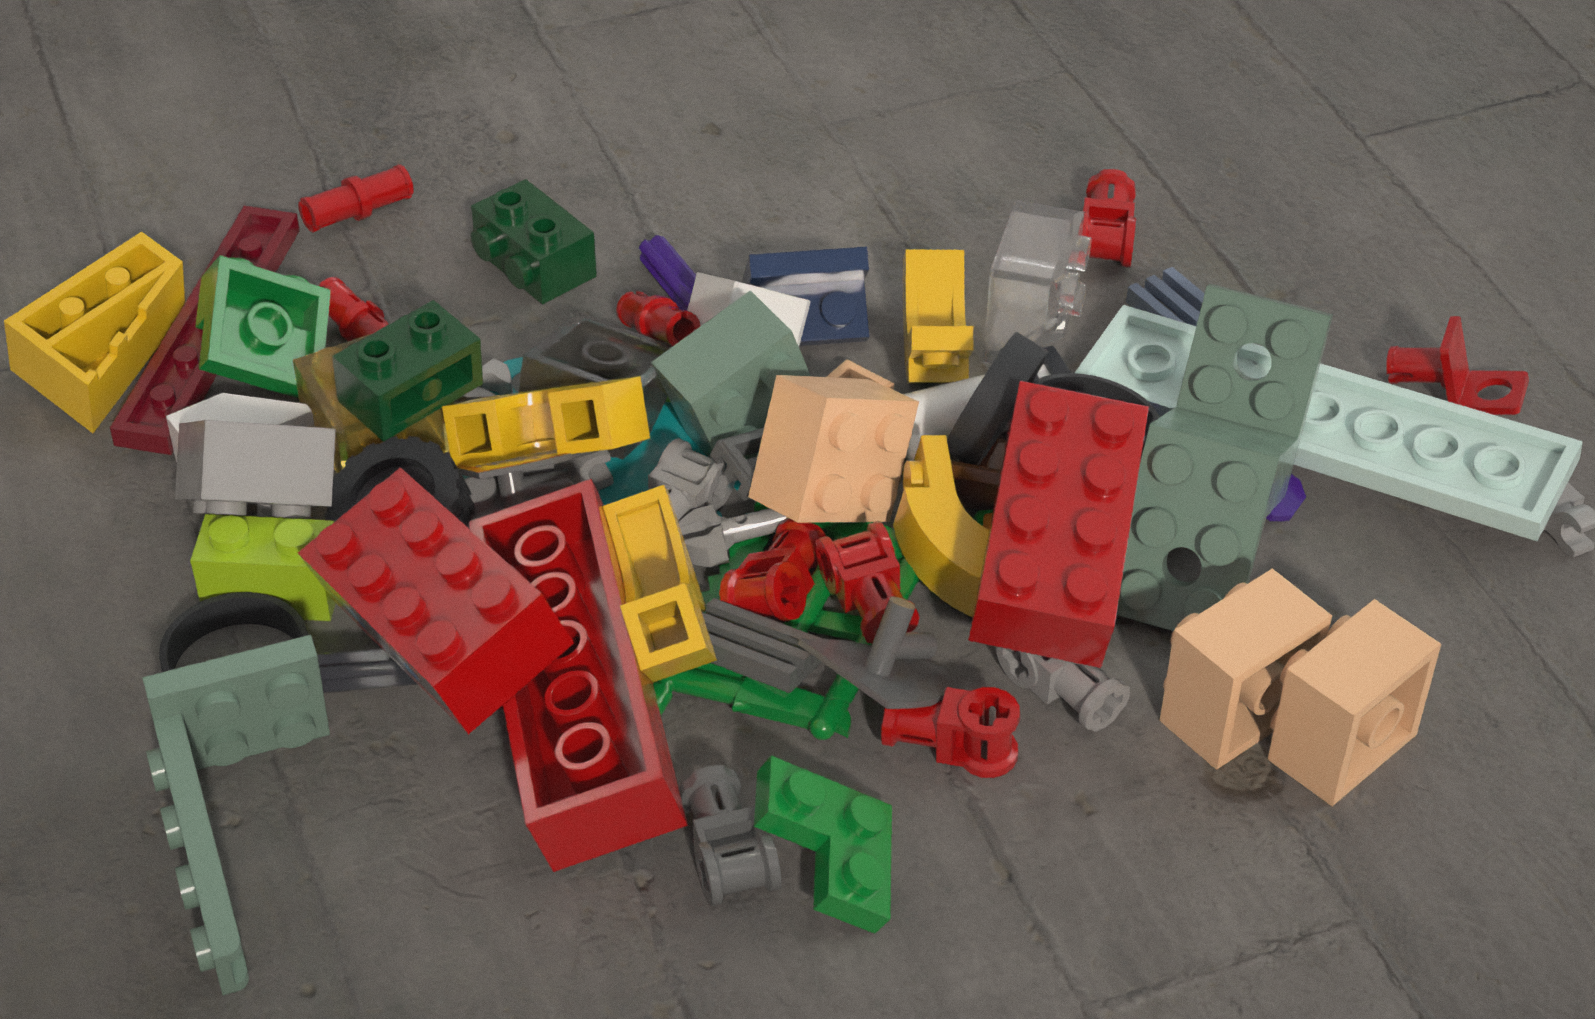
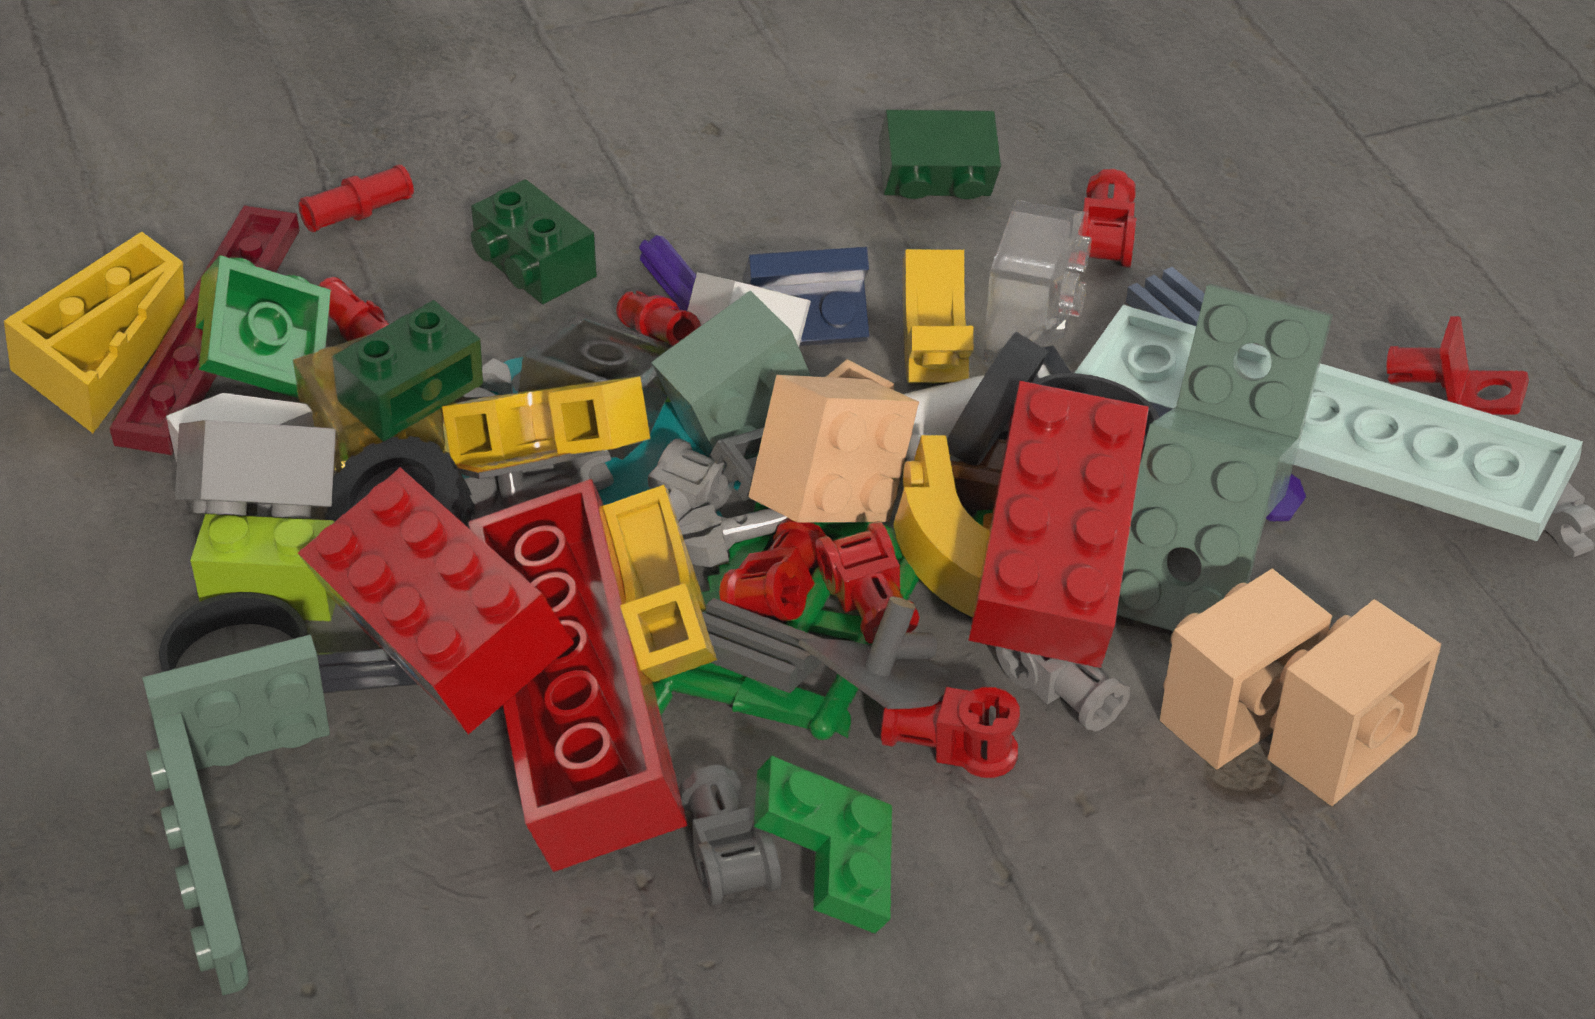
none -> dark green brick [878,110,1001,199]

